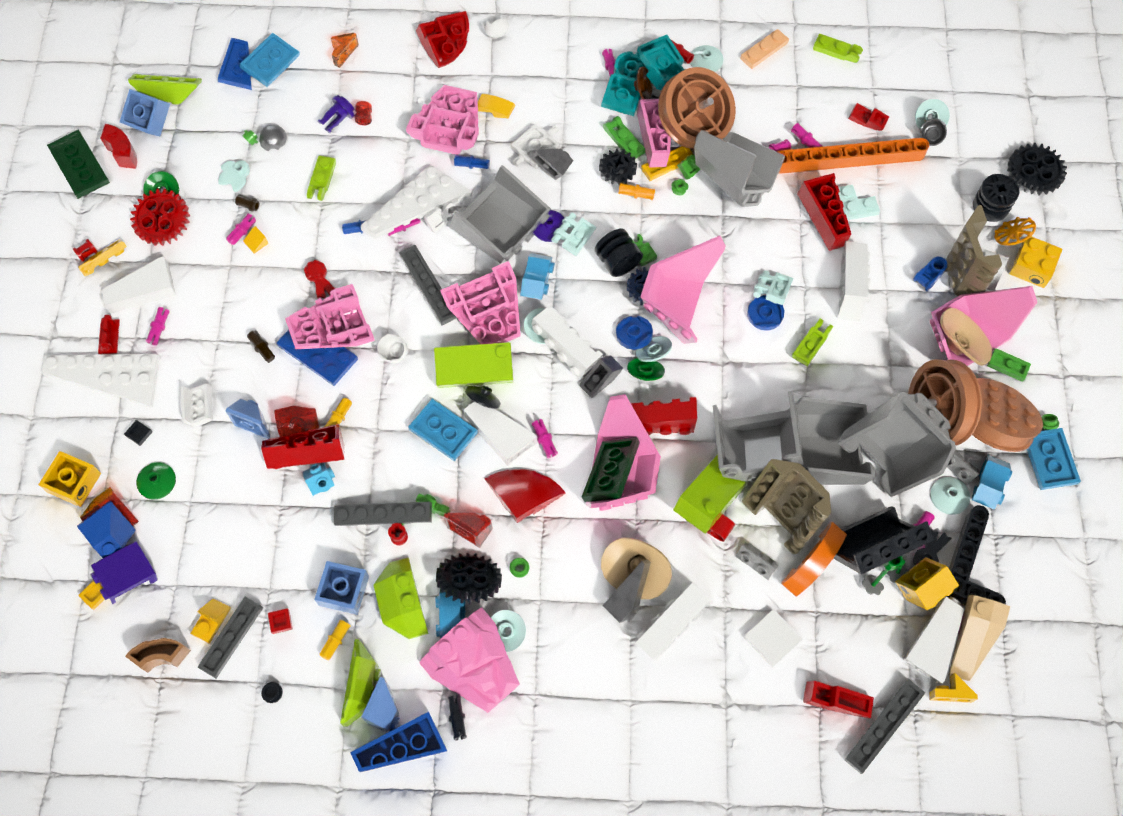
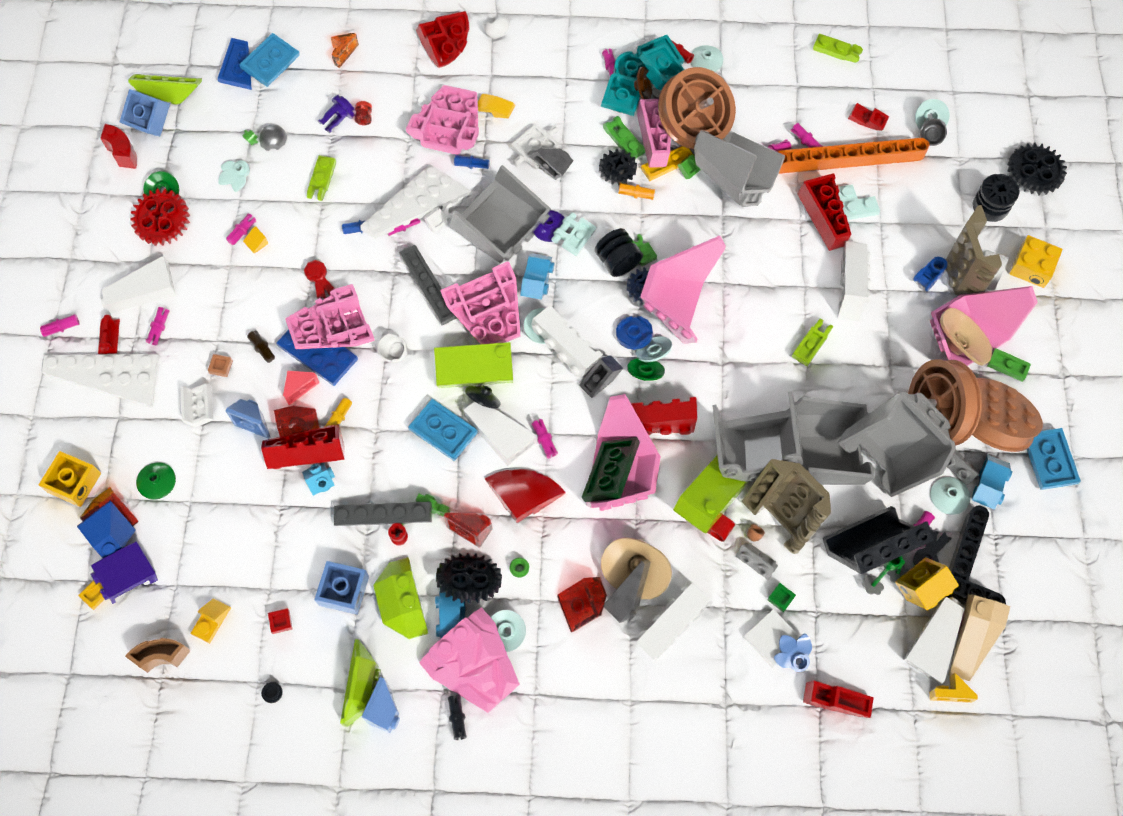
dark green plate [47,129,110,199] -> none
red bush [73,239,98,262] -> none
yellow hinge [78,239,127,276] -> none
black tile [124,420,153,446] -> none
dark grey plate [197,596,263,679] -> none
dark brown pin [235,194,260,212] -> none
yellow axle [319,619,351,661] -> none
blue wedge [350,712,448,773] -> none
bright green plate [671,179,689,196] -> none
light nougat plate [740,29,789,69] -> none
blue tile [747,295,785,331] -> none
light aqua plate [753,270,794,305] -> none
orange slope [781,521,847,597] -> none
dark grey plate [844,679,926,774] -> none
light orange wheel [994,217,1036,246] -> none
bright green plate [1041,414,1060,430] -> none
none -> dark pink axle [40,314,80,337]
none -> nougat plate [208,354,233,377]
none -> coral slope [283,371,320,405]
none -> clear red slope [557,577,607,633]
none -> nougat hinge [747,524,765,542]
none -> green plate [767,583,796,613]
none -> medium blue plate [774,633,812,672]

